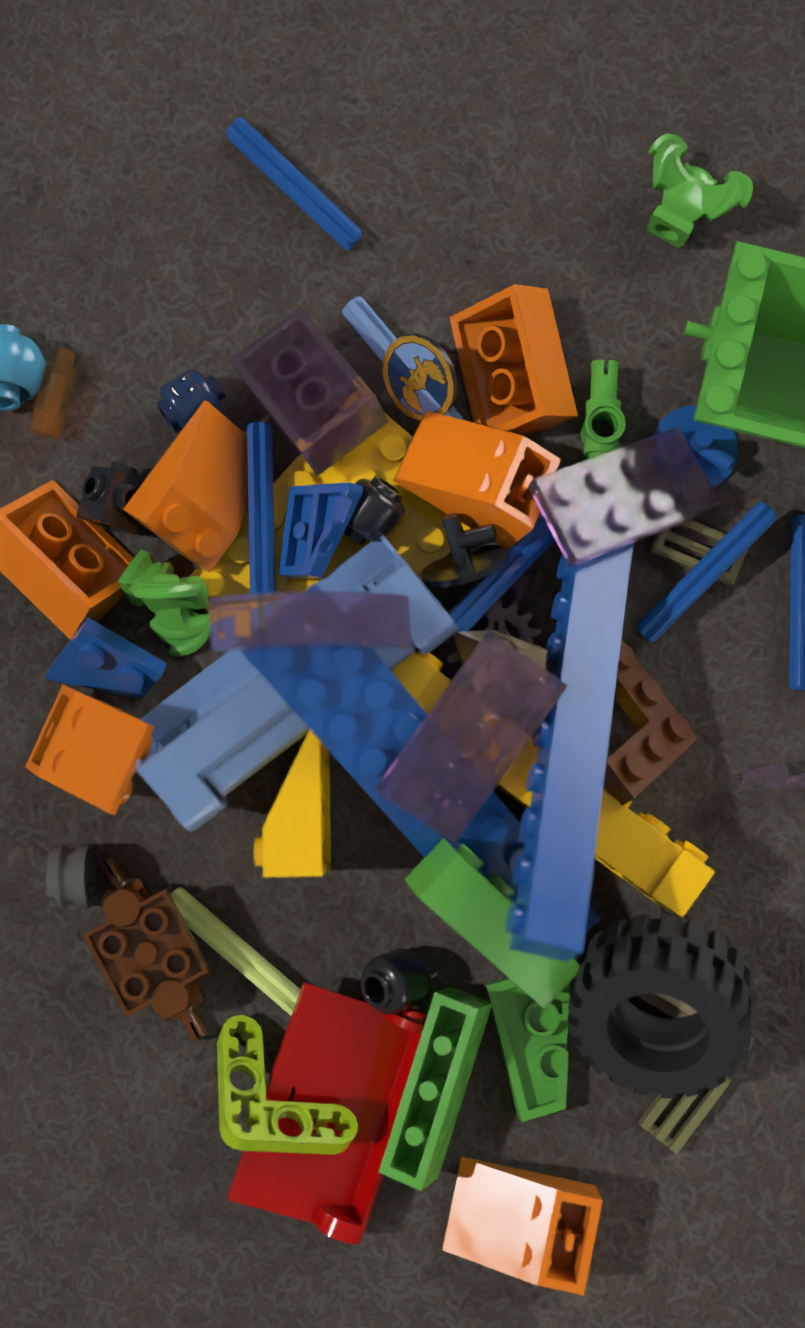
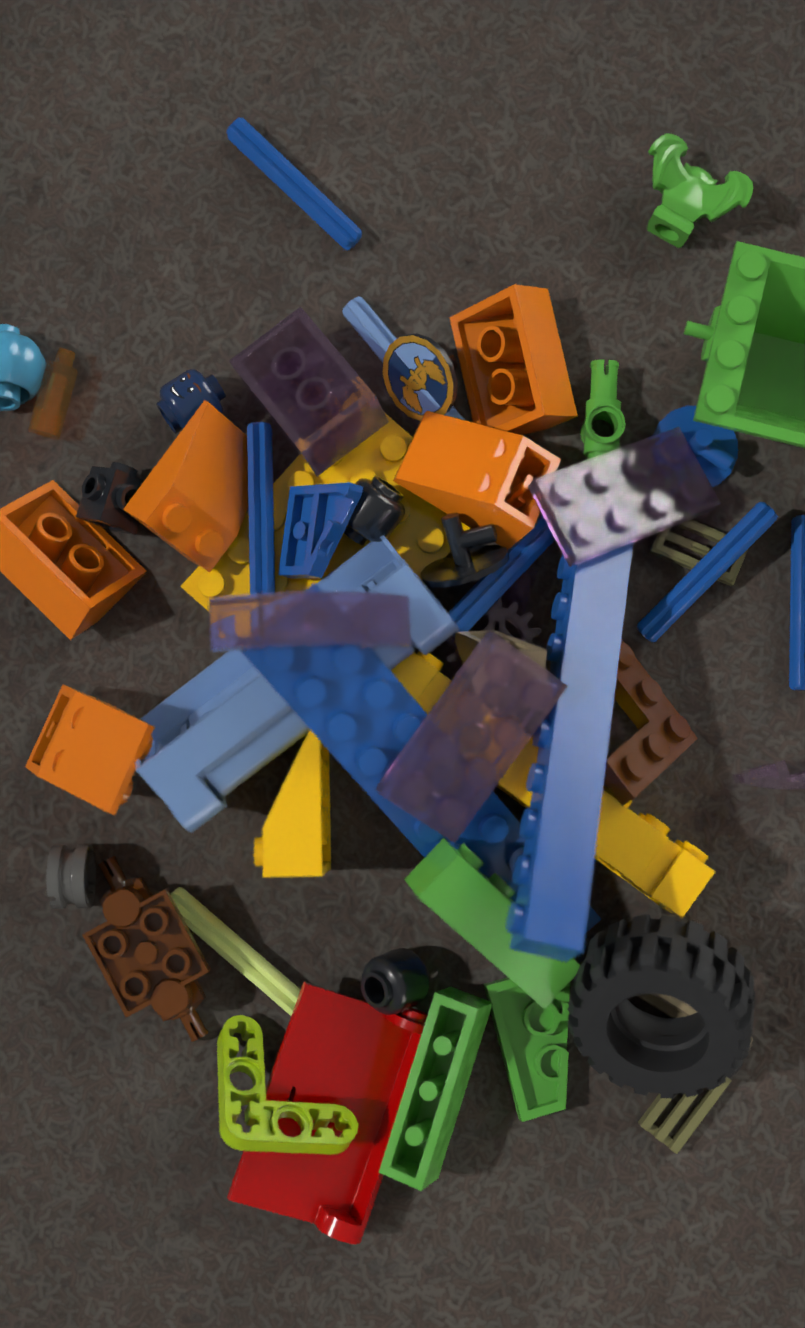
blue wing [45,617,167,700] -> none
bright green animal [118,550,218,657] -> none
slope [442,1156,603,1296] -> none

